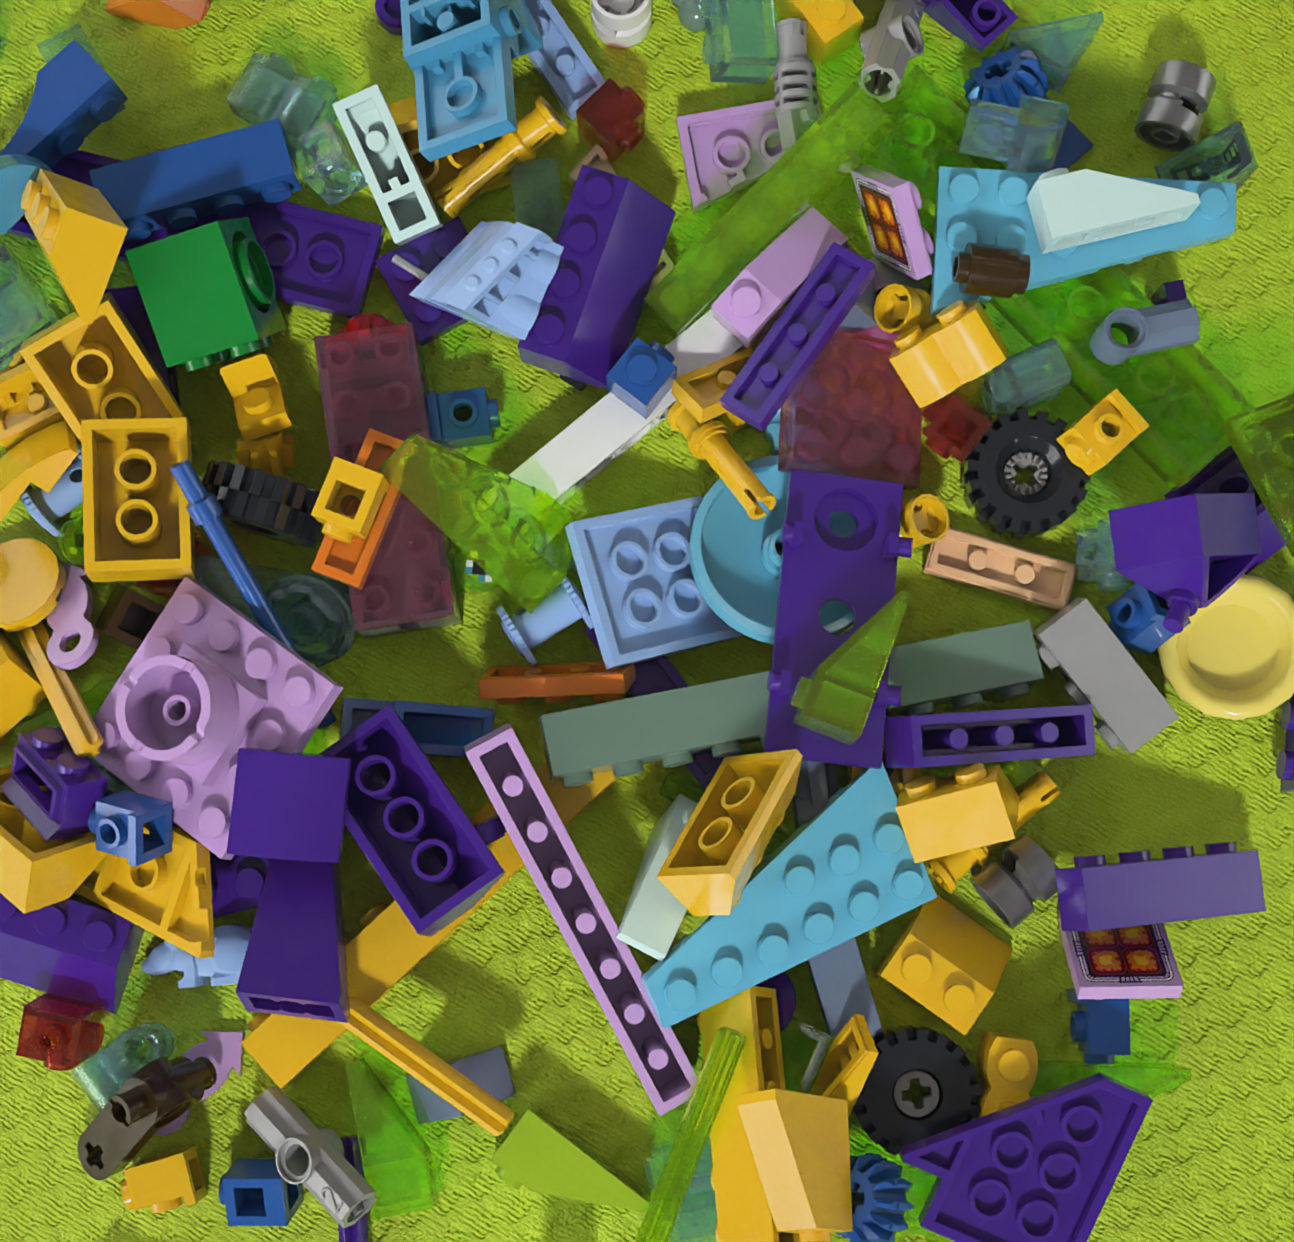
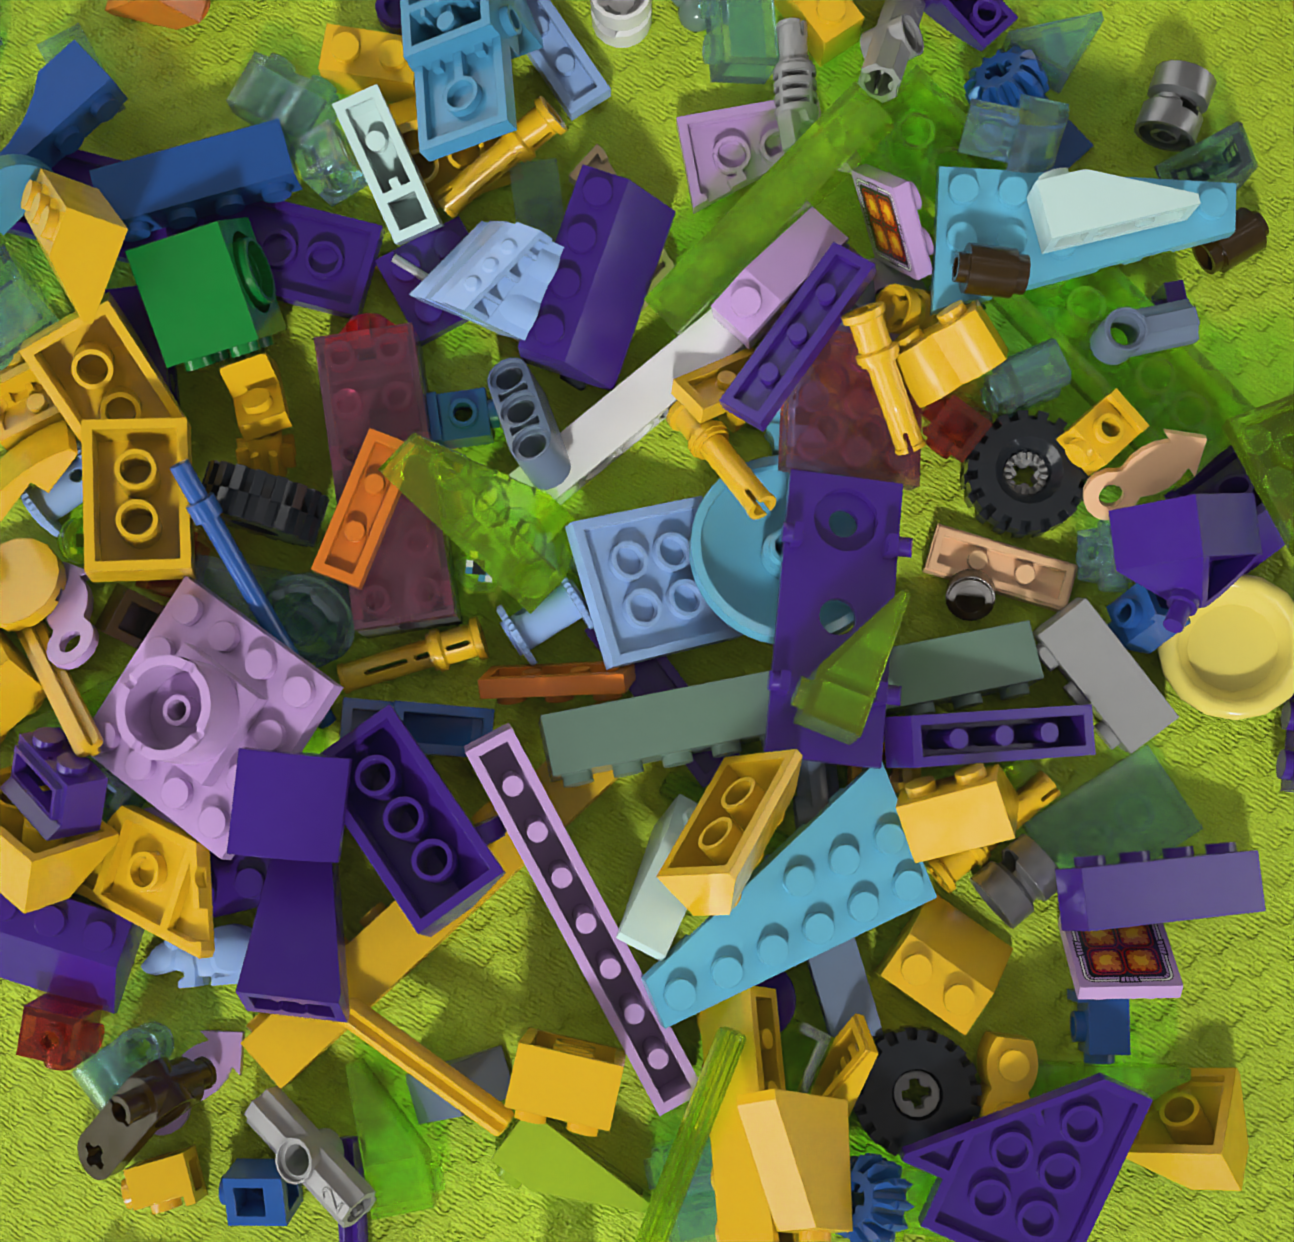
blue brick [88,790,172,866] -> none
yellow brick [311,456,391,544] -> none
clear red brick [576,78,645,164] -> none
blue brick [606,337,677,419] -> none
yellow wheel [899,494,950,549] -> none
none -> yellow brick [318,23,416,102]
none -> yellow pin [337,616,489,694]
none -> sand blue beam [487,358,571,490]
none -> yellow brick [504,1027,626,1137]
none -> yellow pin [841,301,926,455]
none -> dark brown tile [946,569,995,621]
none -> clear light blue tile [1022,745,1203,869]
none -> light nougat brick [1082,429,1207,521]
none -> yellow slope [1126,1068,1249,1191]
none -> dark brown brick [1192,207,1269,275]

